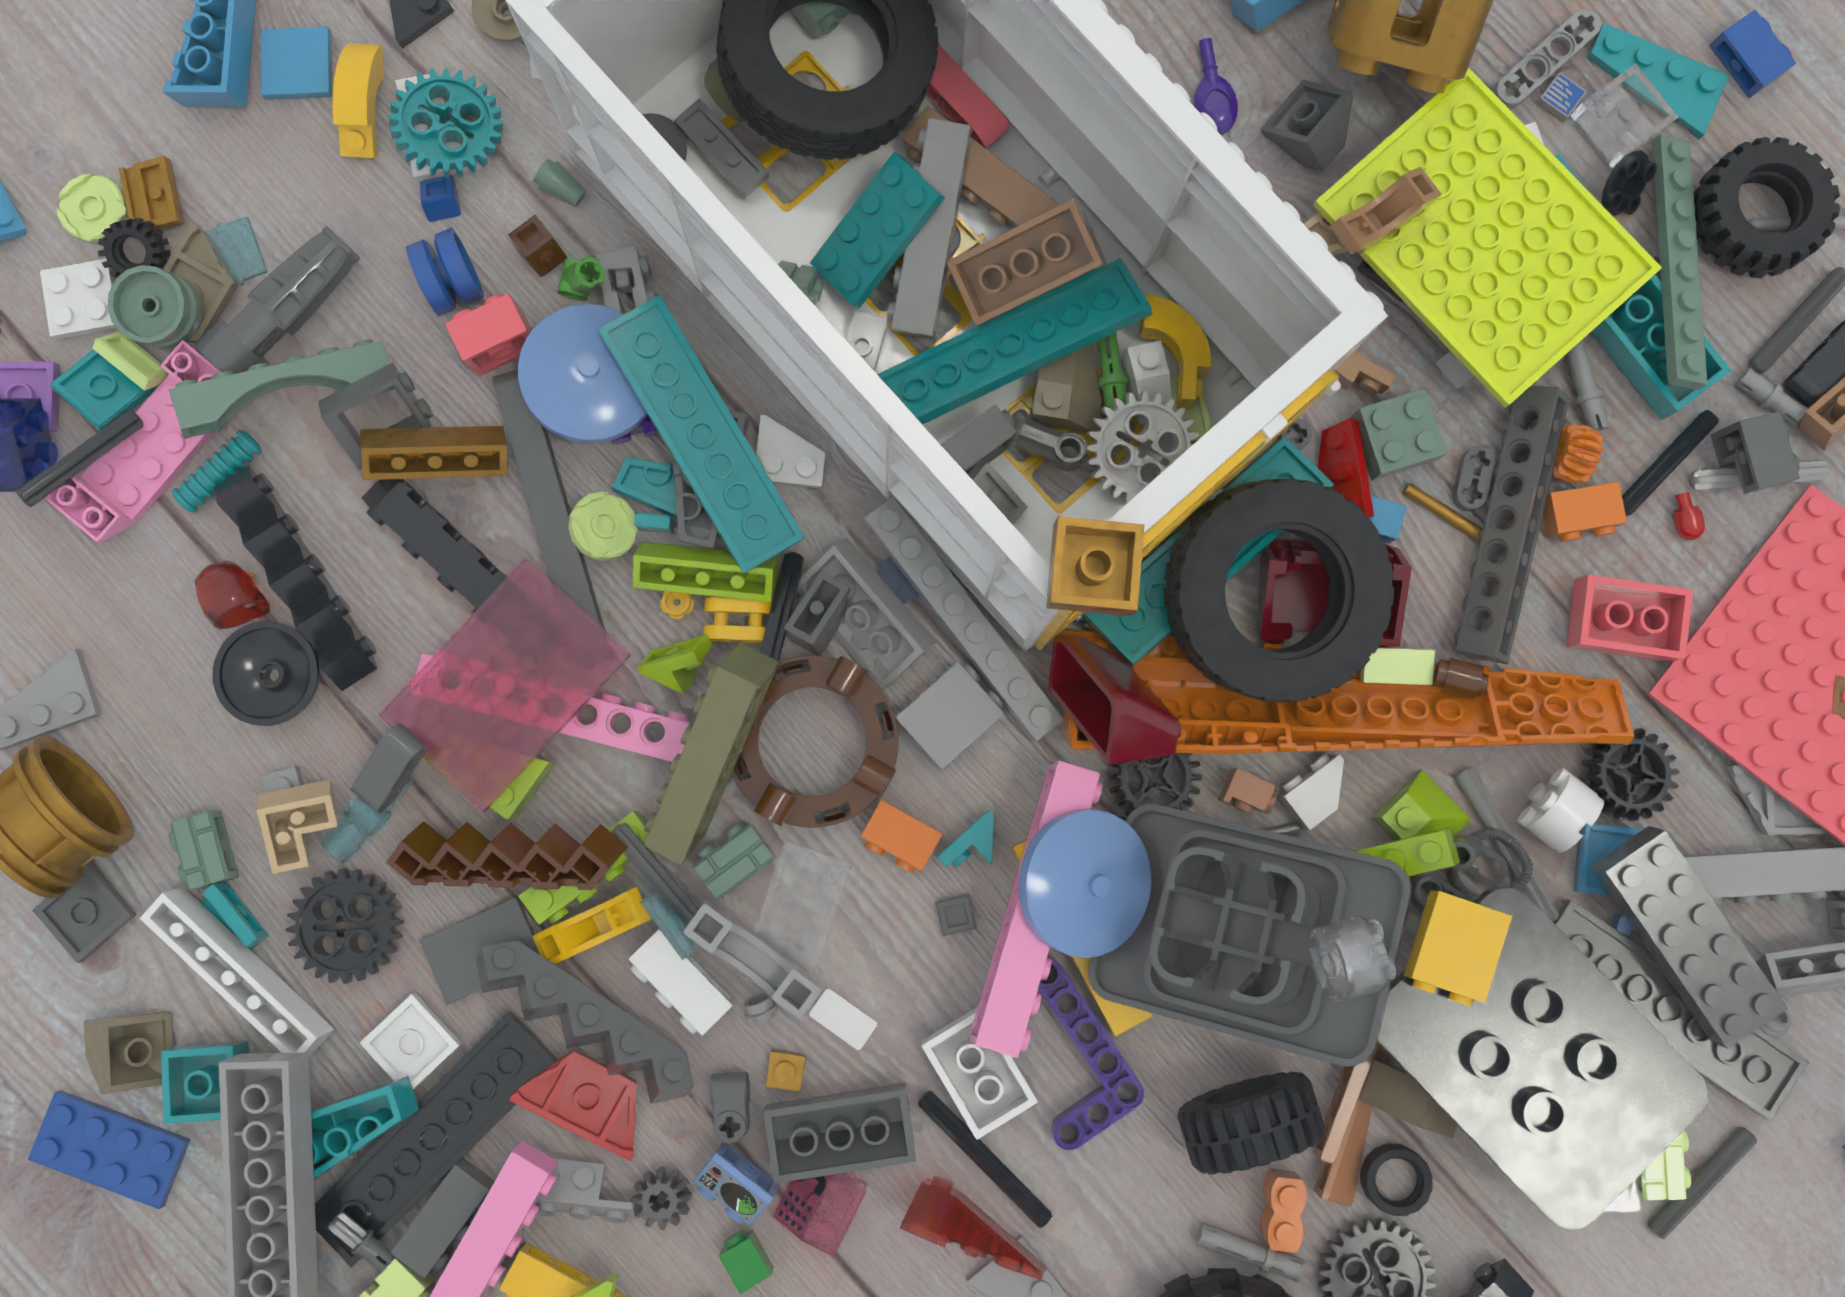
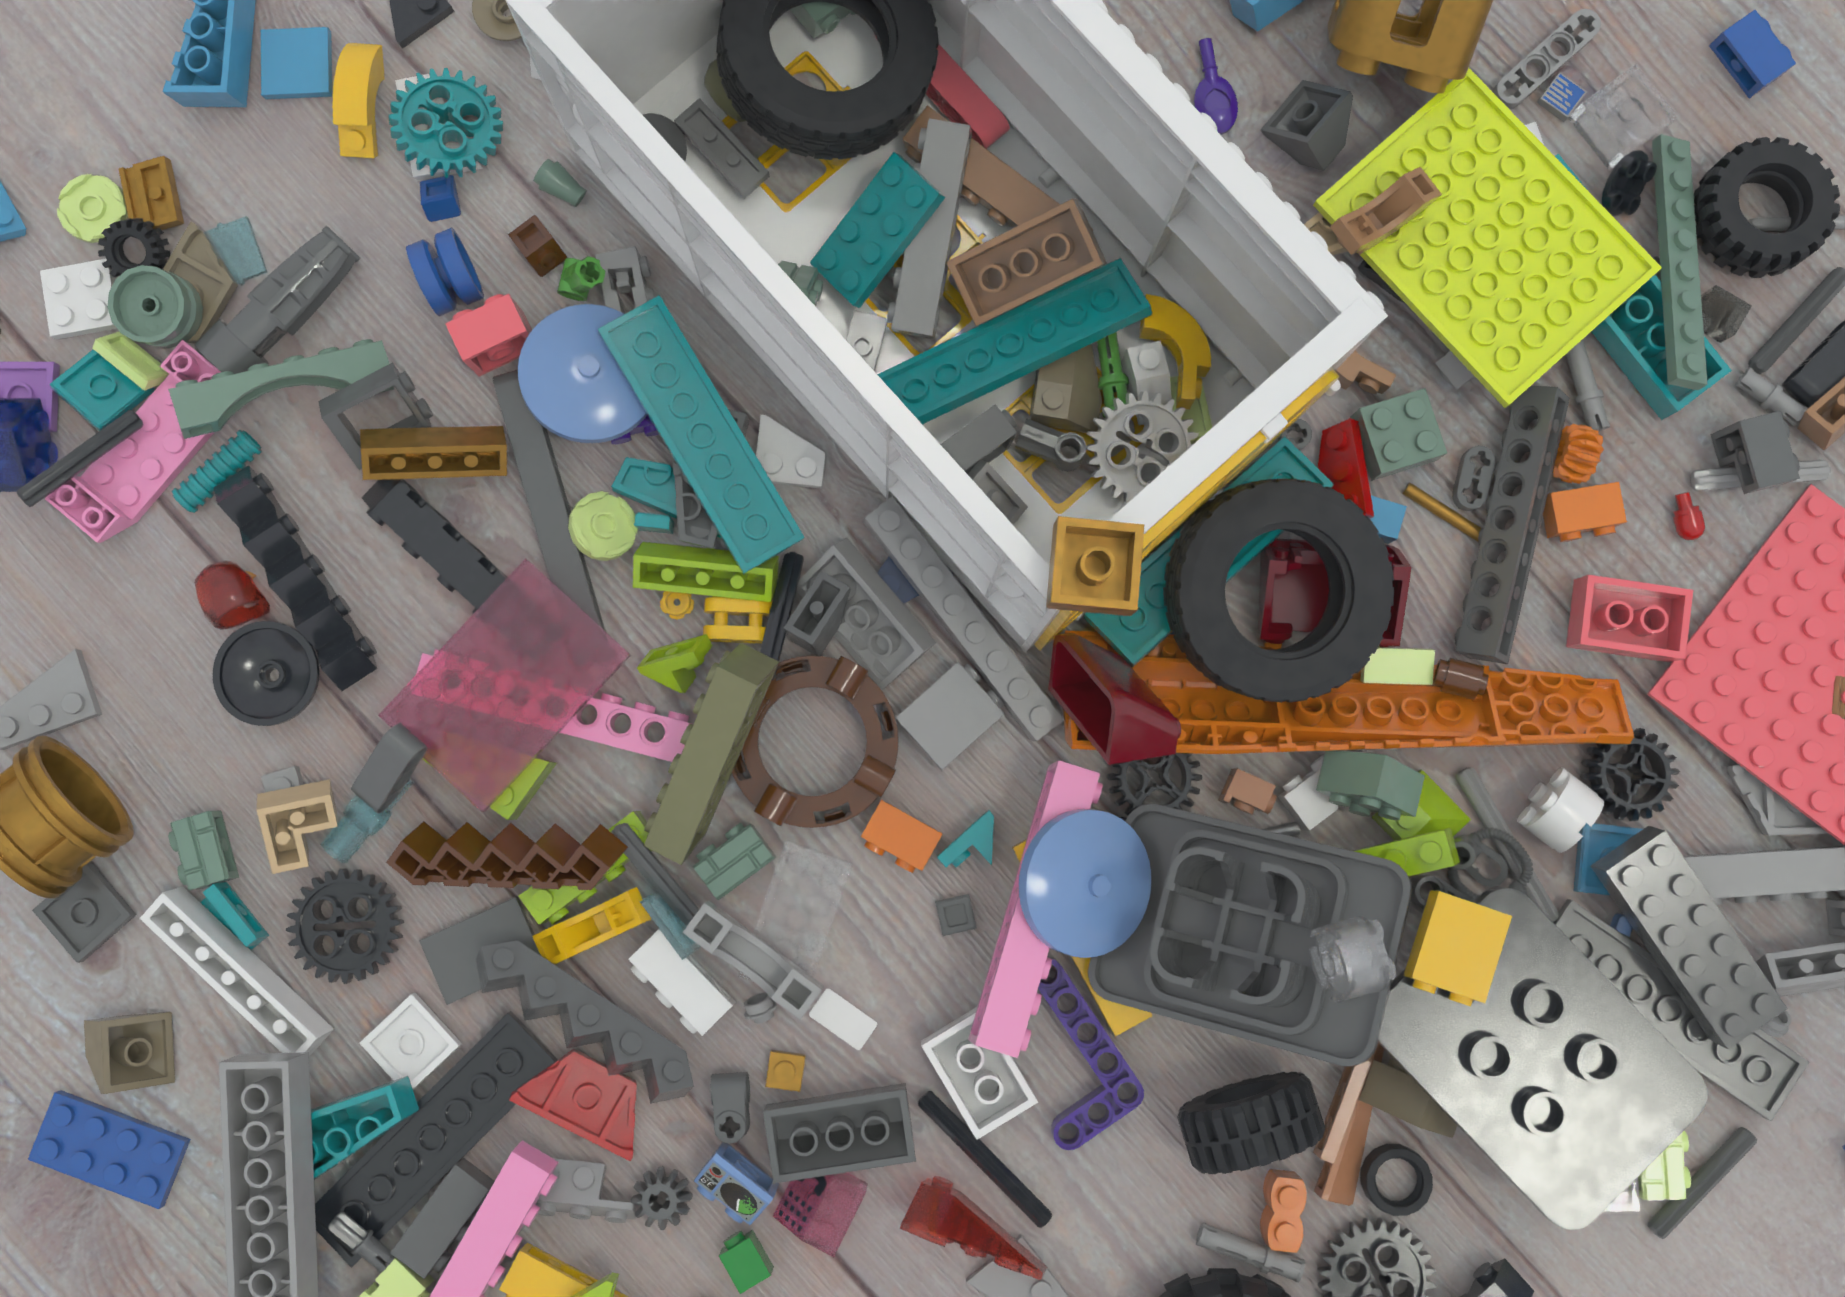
teal brick [161,1041,248,1124] -> none
teal wing [1587,23,1729,139] -> none
black axle [1622,410,1719,517] -> none
none -> sand green brick [1316,750,1425,820]
none -> clear smoke panel [1701,285,1752,343]

